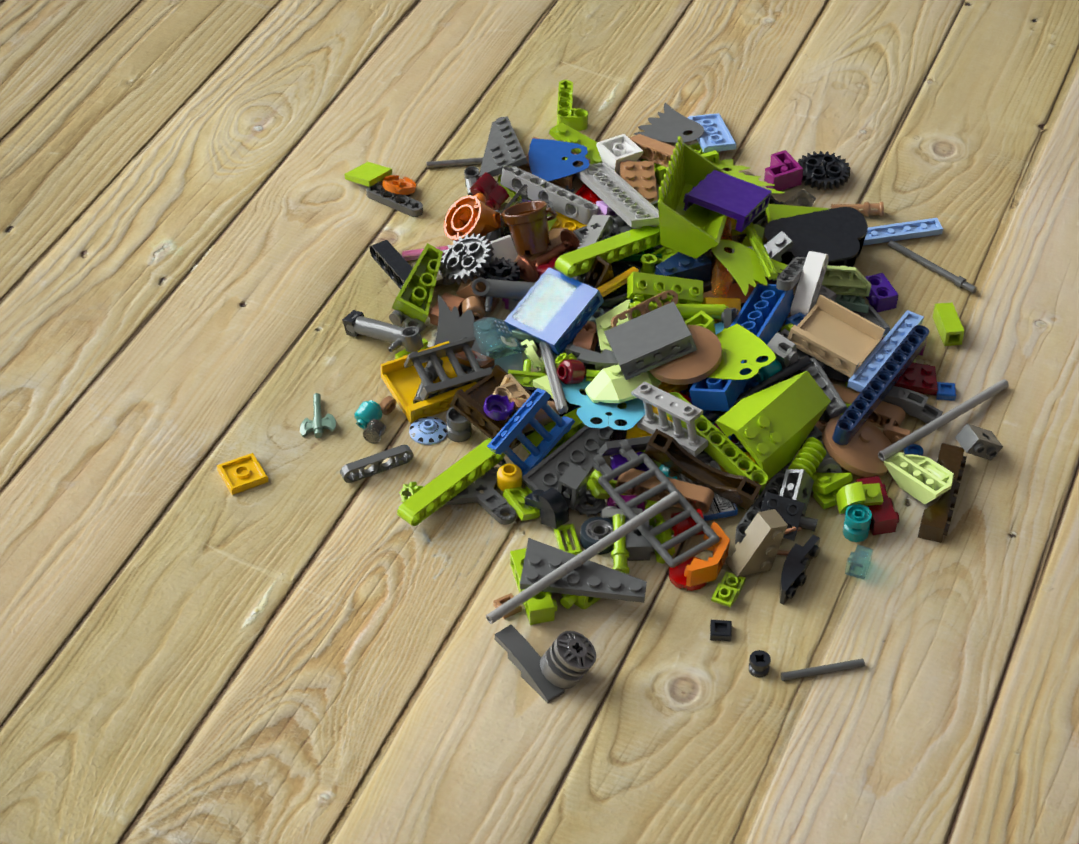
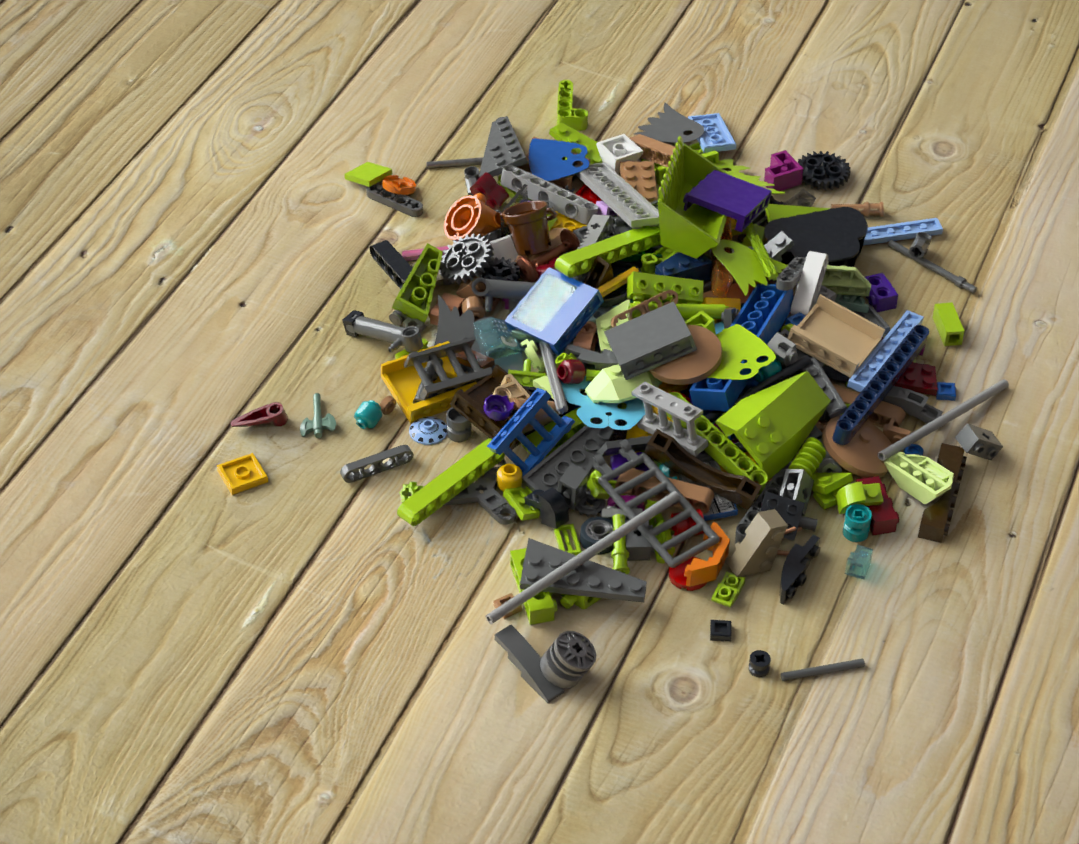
clear smoke wheel [363,419,386,444] -> none
none -> dark red piece [231,402,288,427]
none -> dark grey piece [909,232,932,260]

